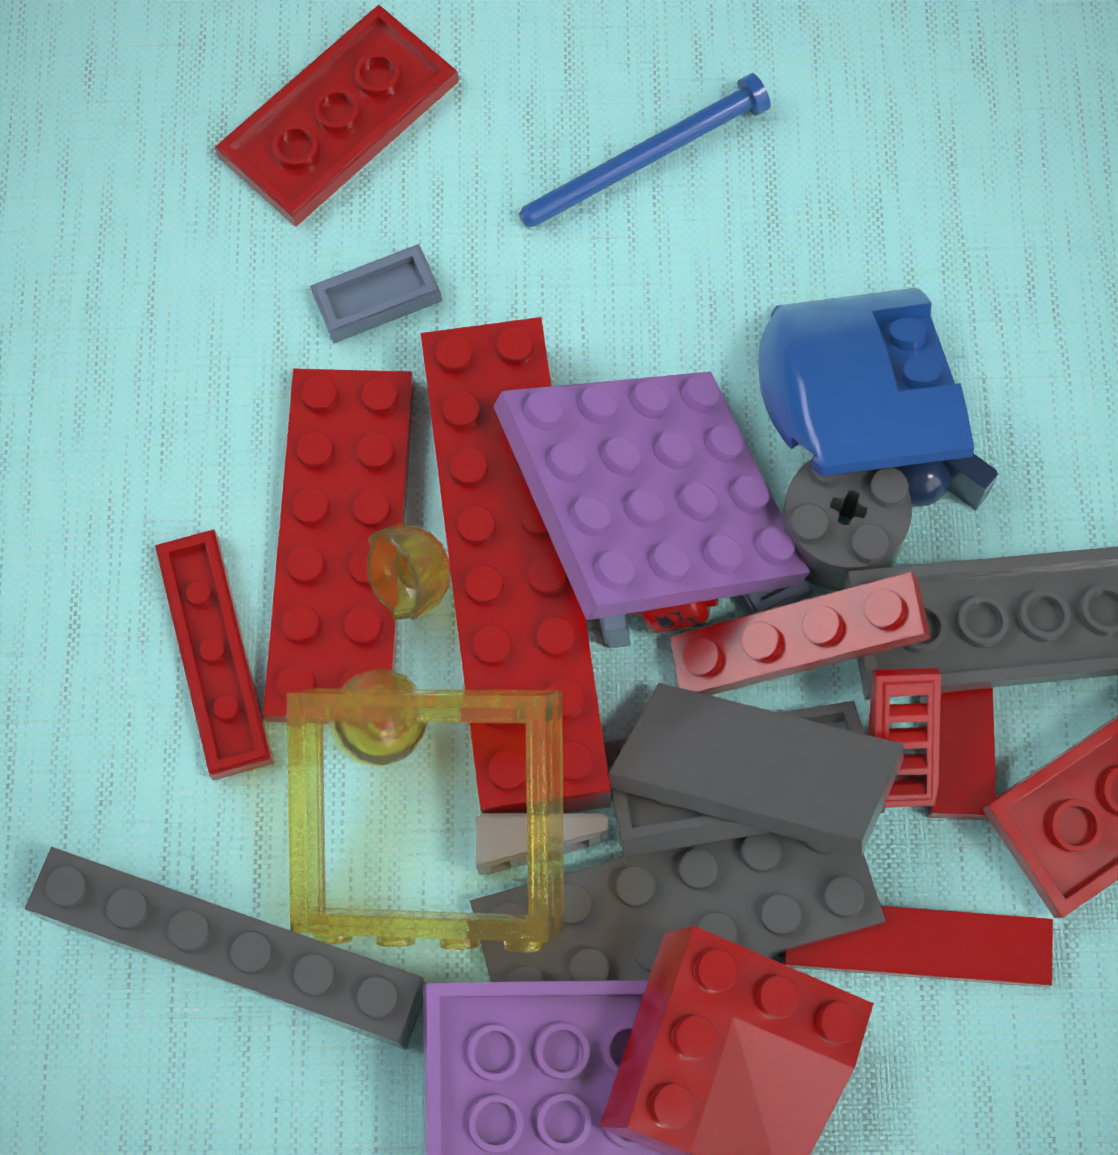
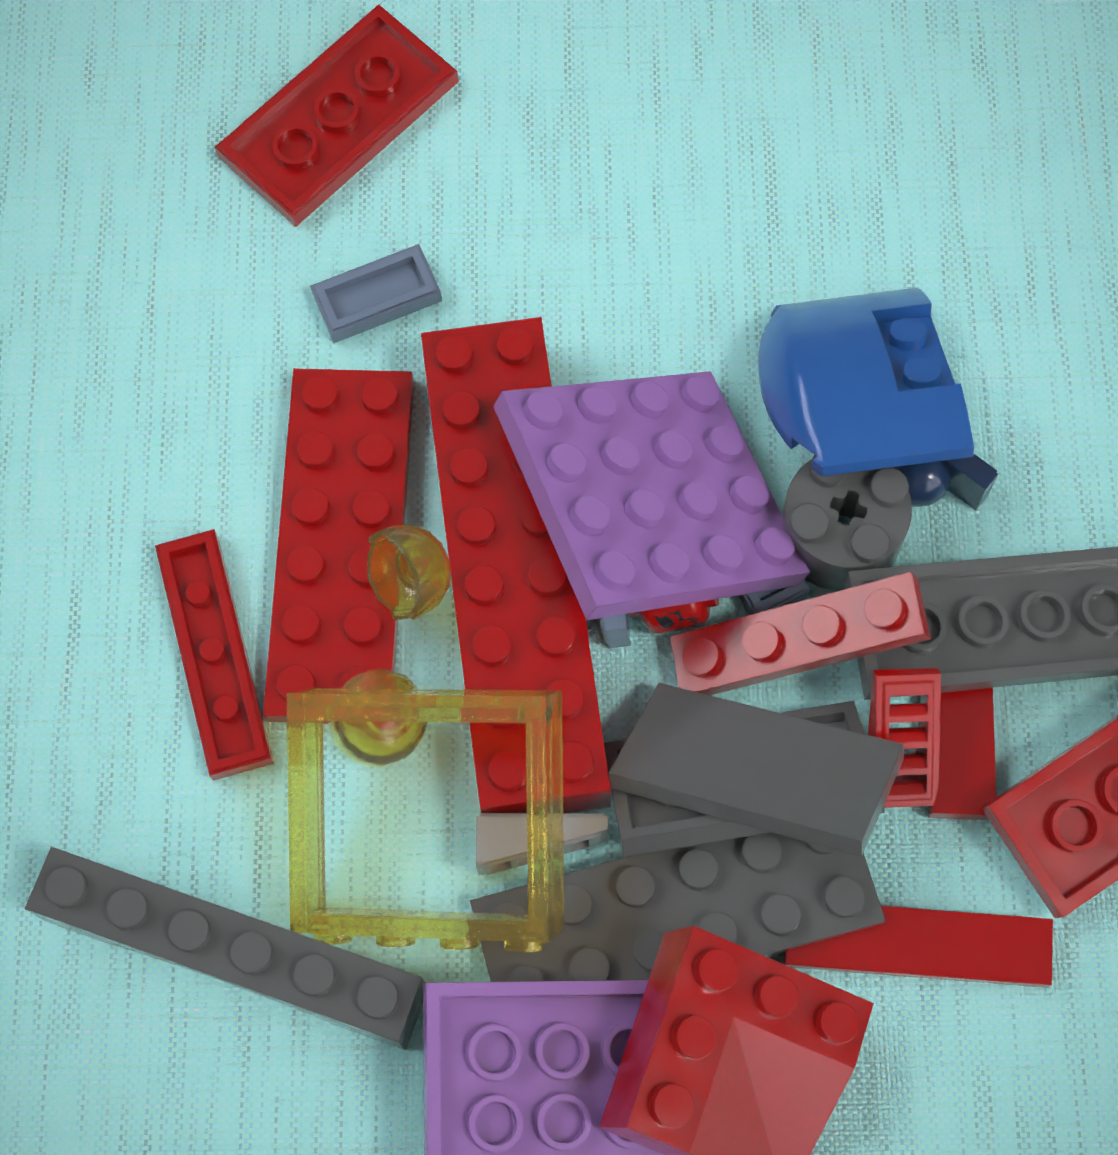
blue bar [519,73,771,227] -> none

